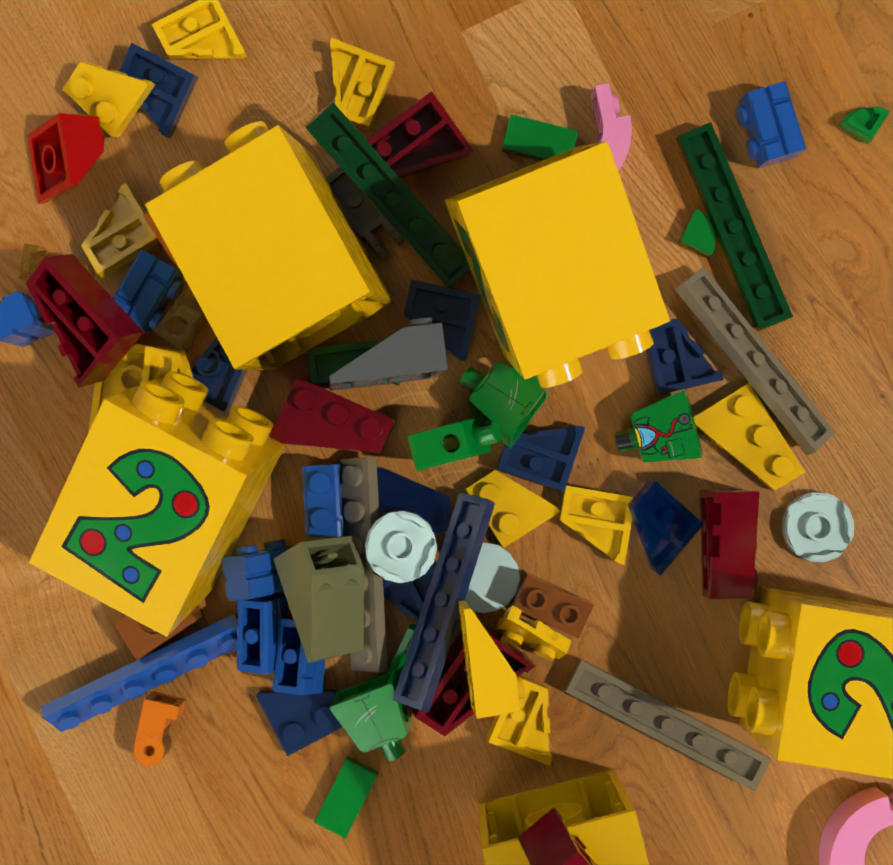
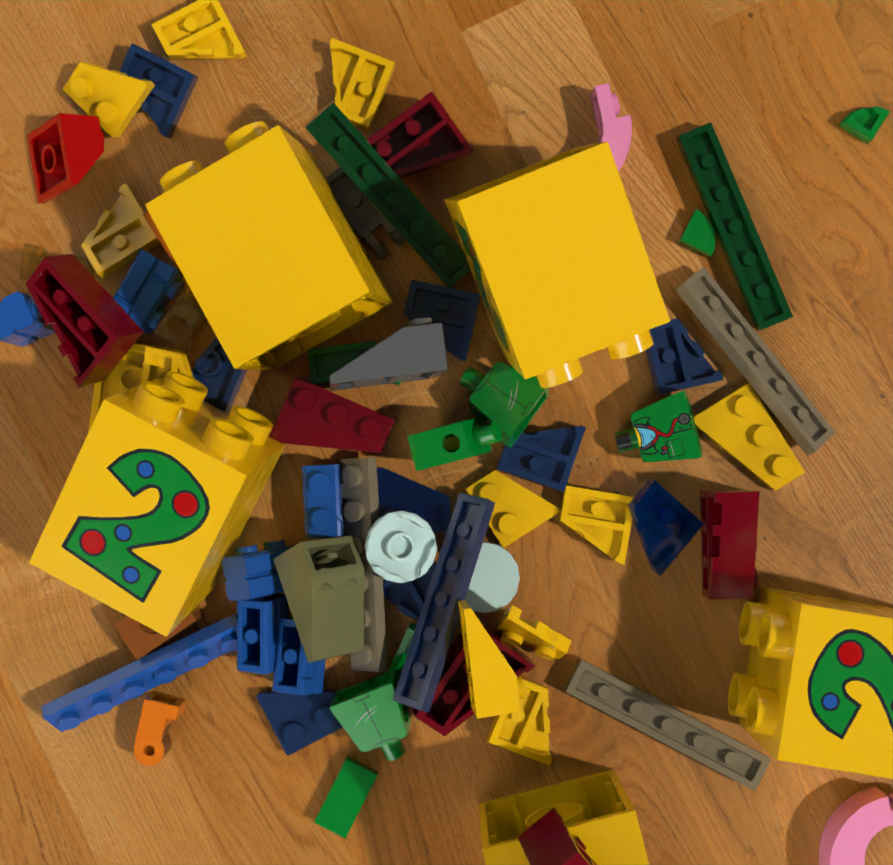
green tile [502,114,579,161] -> none
dark orange brick [511,571,593,639] -> none
blue brick [736,81,807,168] -> none
light aqua tile [781,492,854,562] -> none

